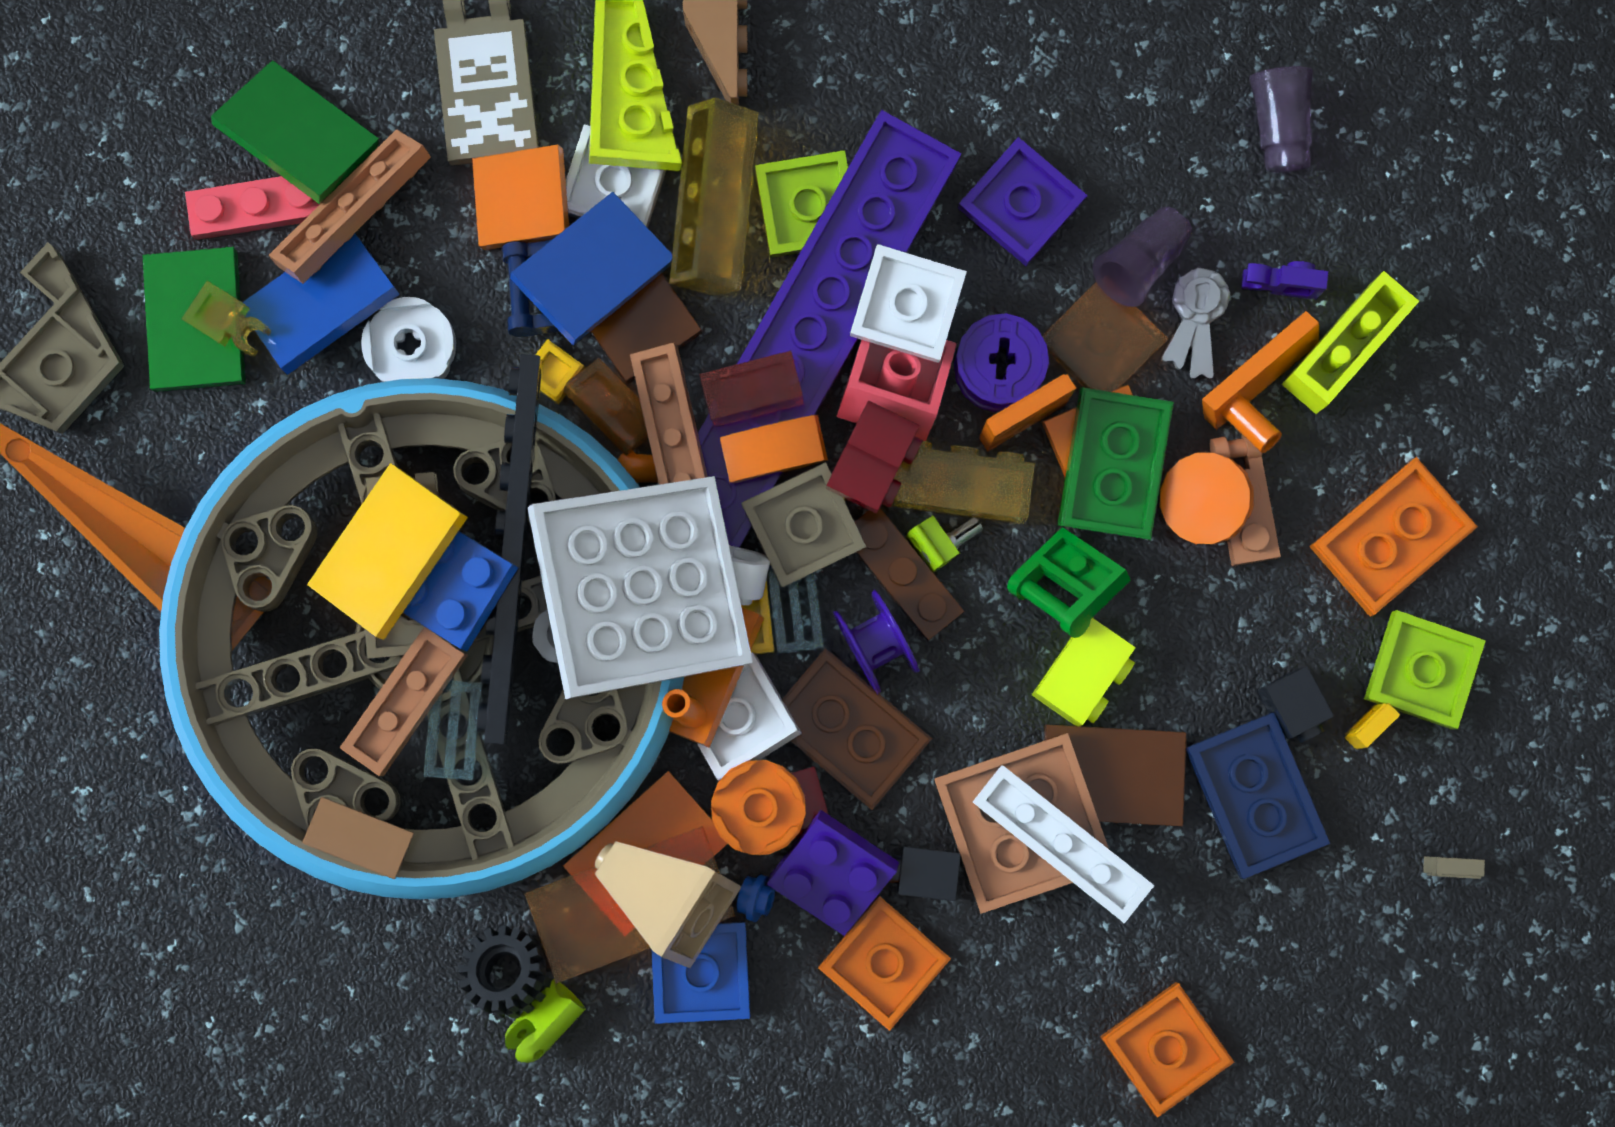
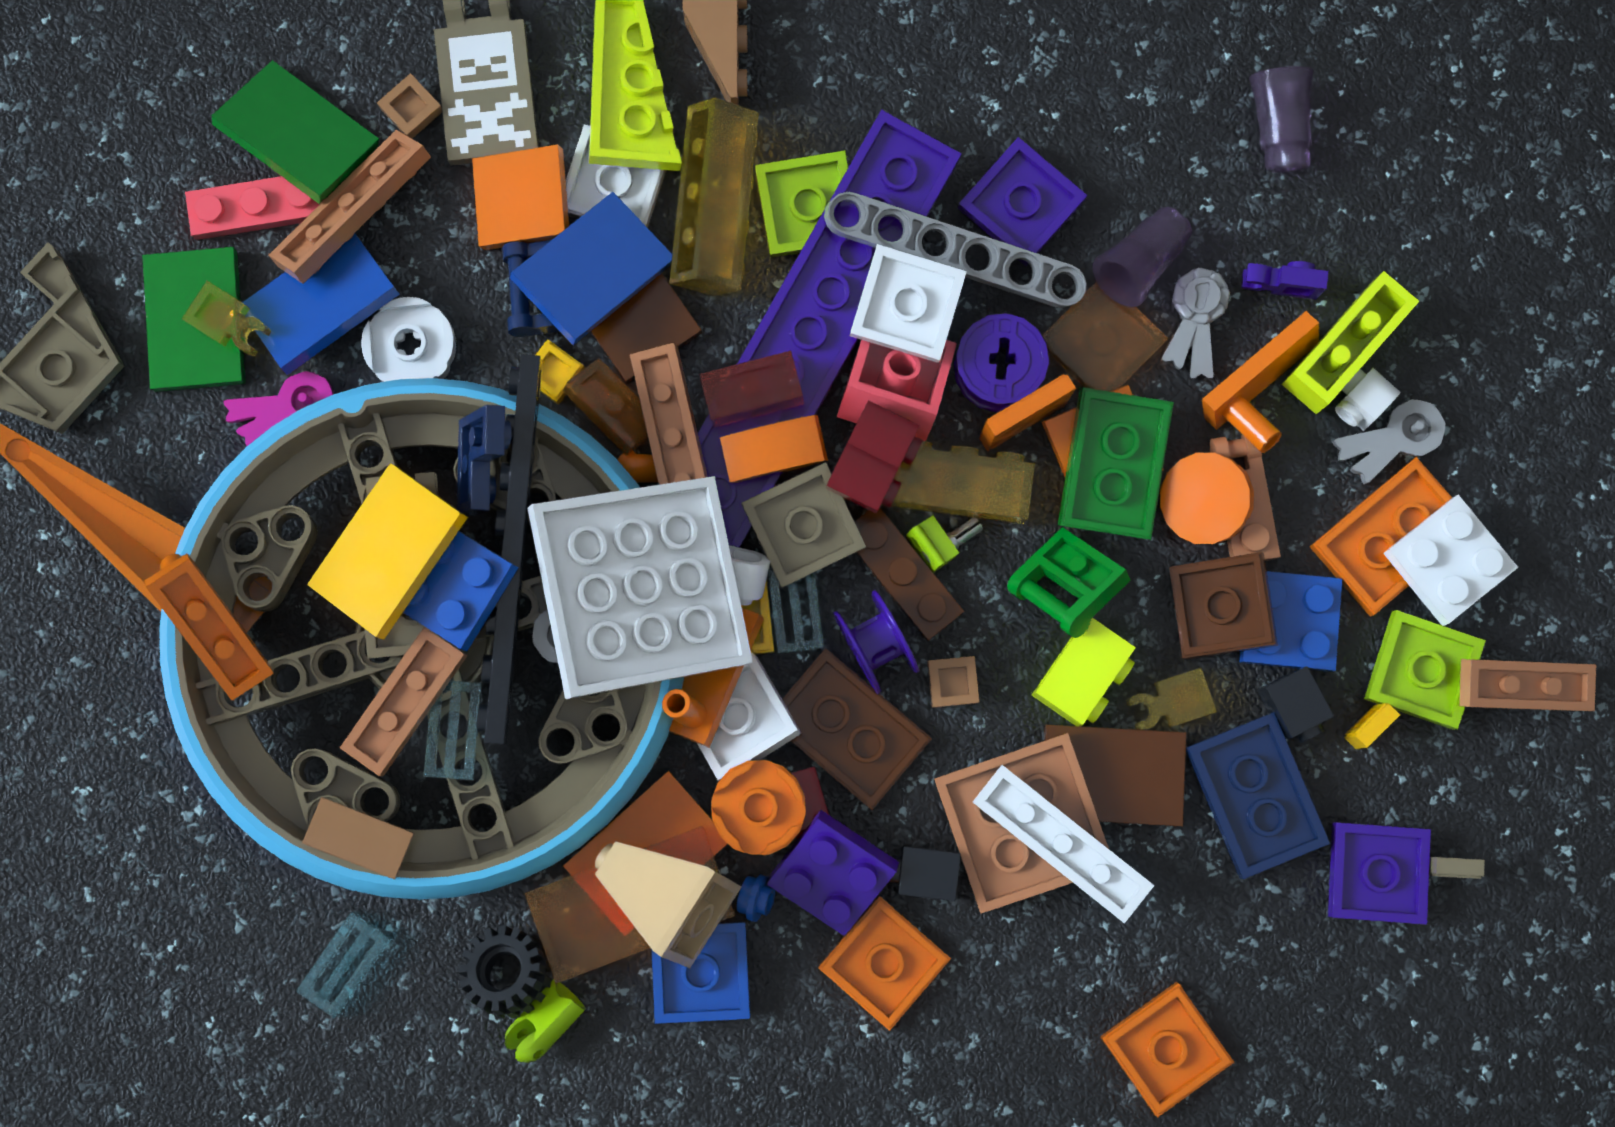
none -> orange piece [144,553,274,701]
none -> dark pink piece [223,371,334,446]
none -> clear light blue tile [296,912,392,1018]
none -> medium nougat plate [377,73,442,139]
none -> dark blue plate [457,405,511,516]
none -> light grey beam [824,192,1087,308]
none -> medium nougat plate [927,656,980,708]
none -> clear yellow plate [1126,668,1217,730]
none -> reddish brown tile [1169,552,1278,660]
none -> blue plate [1239,571,1342,672]
none -> dark purple plate [1328,822,1431,925]
none -> light grey piece [1332,399,1446,484]
none -> white plate [1335,368,1401,431]
none -> white plate [1383,494,1518,626]
none -> nougat plate [1459,659,1596,711]

